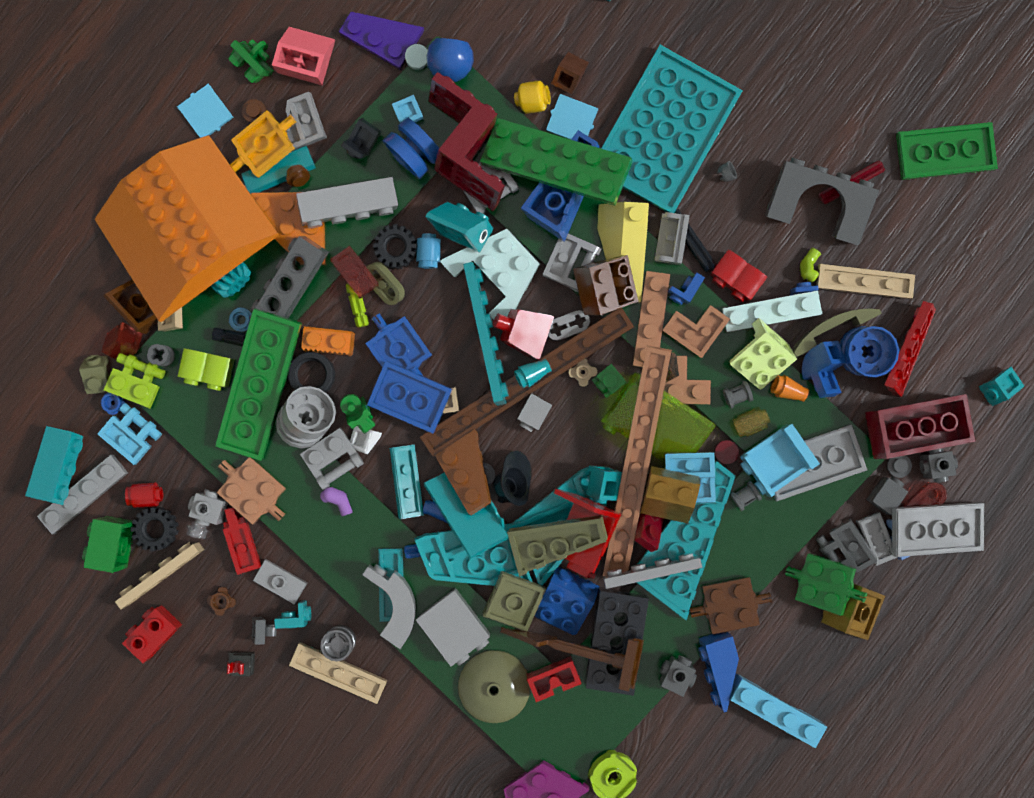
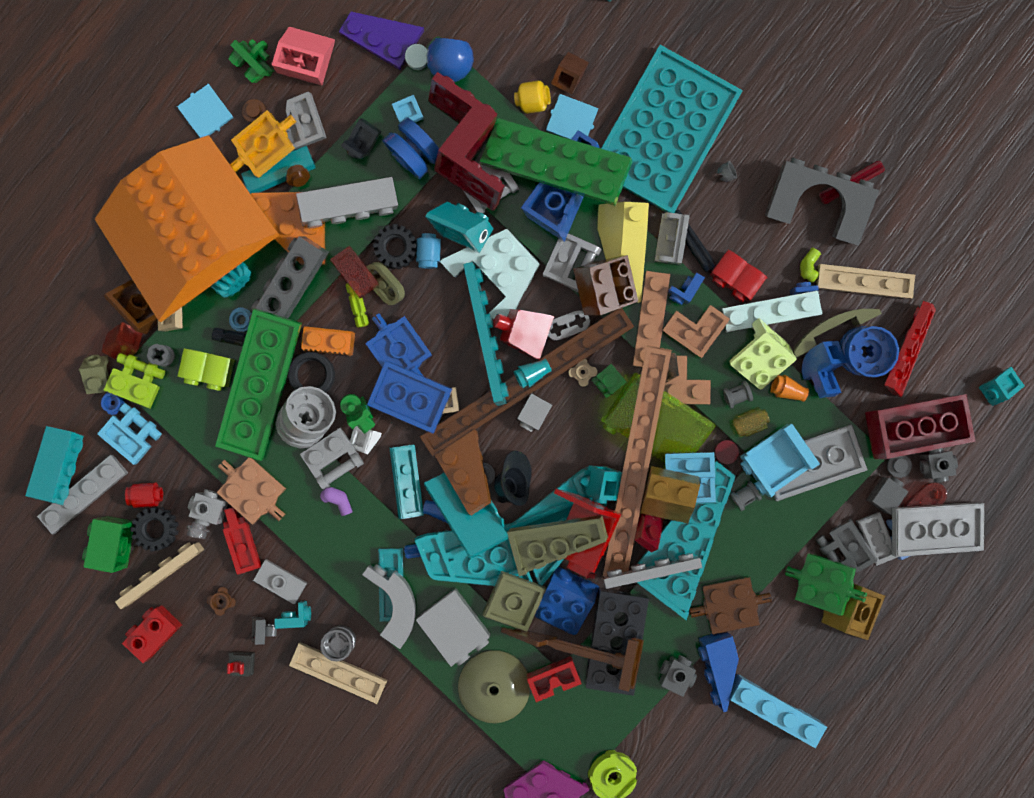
green tile [896,122,998,180] -> none

